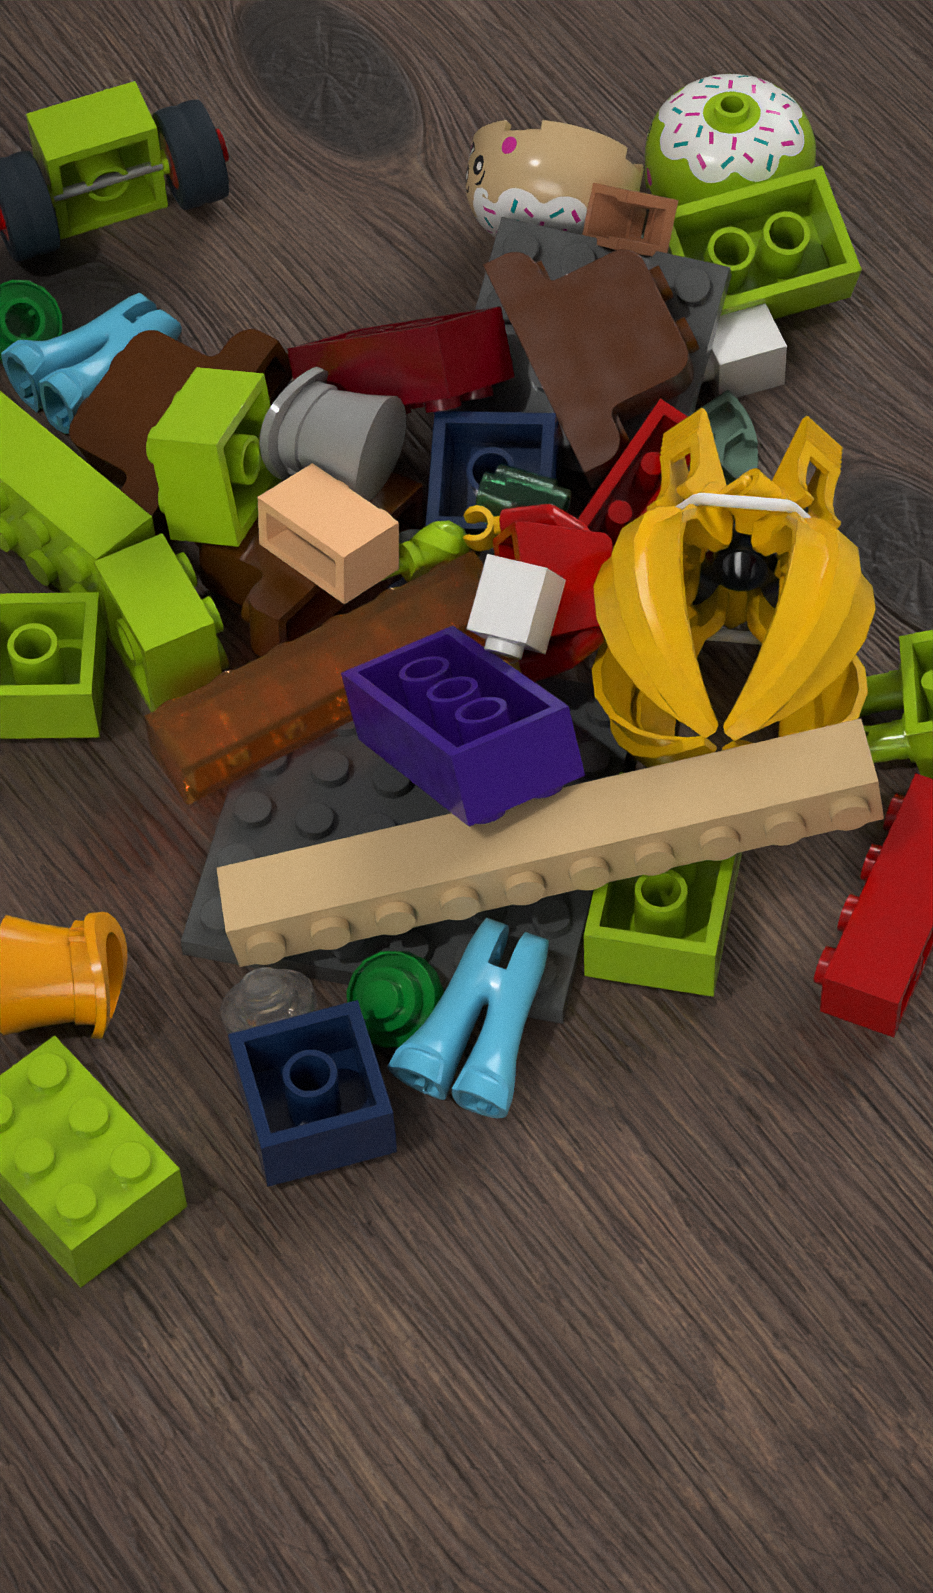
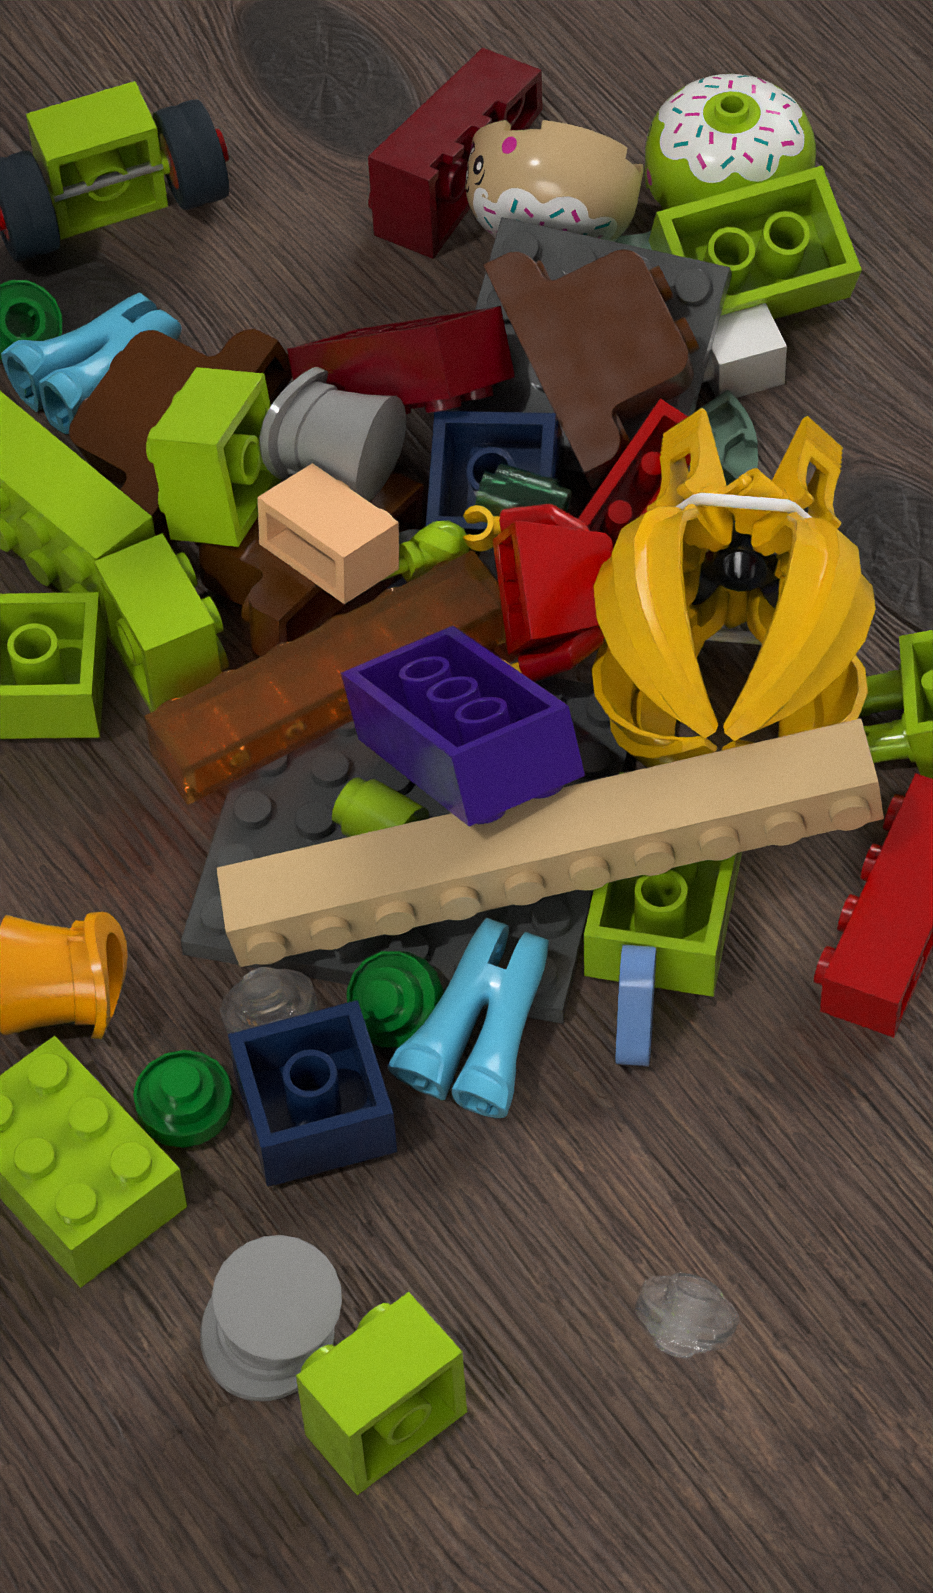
white brick [466,554,566,660] -> none
nougat window [582,183,678,257] -> none
none -> green plate [133,1050,234,1148]
none -> light grey hat [200,1235,342,1401]
none -> lime brick [296,1292,467,1495]
none -> lime brick [332,777,429,837]
none -> dark red wedge [368,47,543,259]
none -> medium blue beam [615,945,656,1067]
none -> clear plate [635,1273,739,1358]

